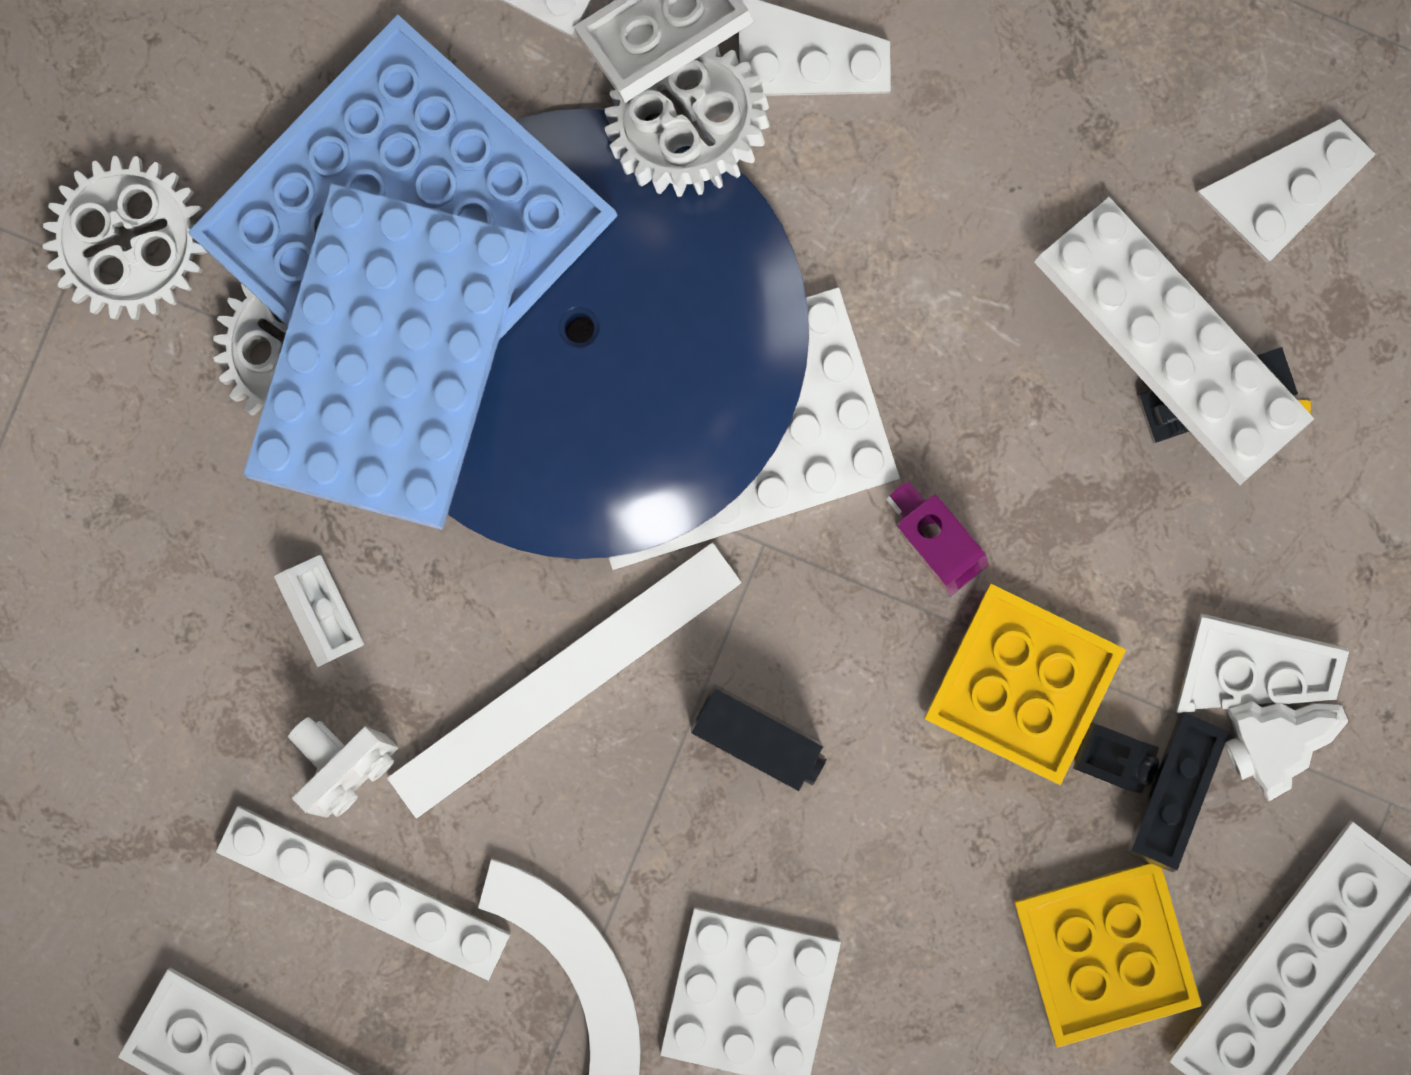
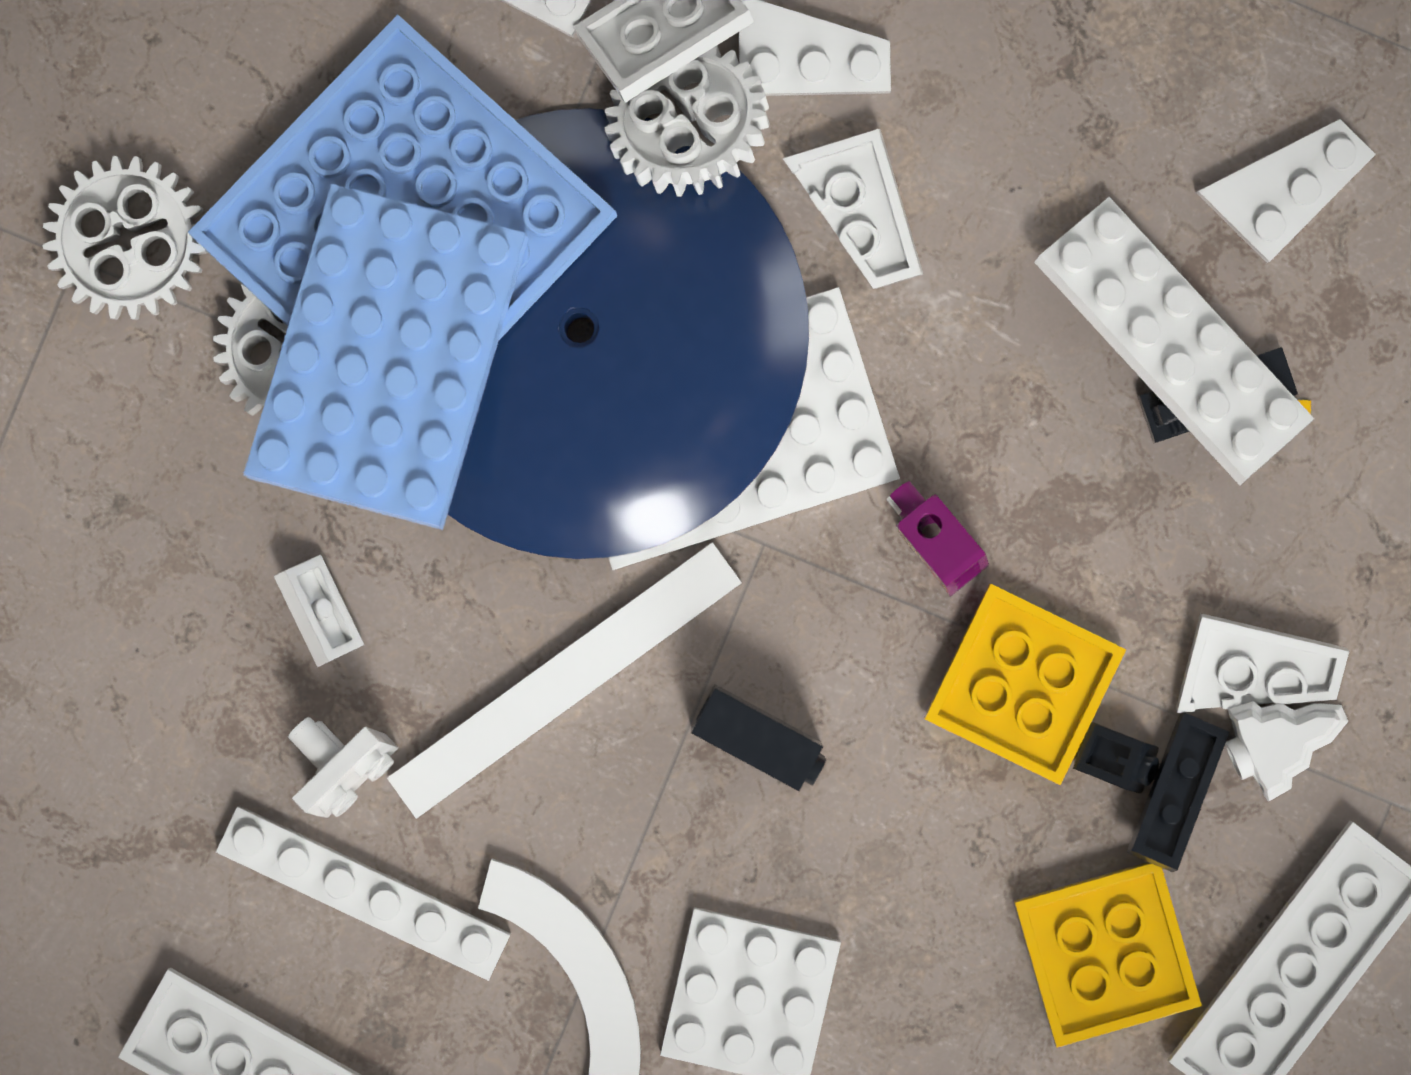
none -> white wing [783,129,923,289]

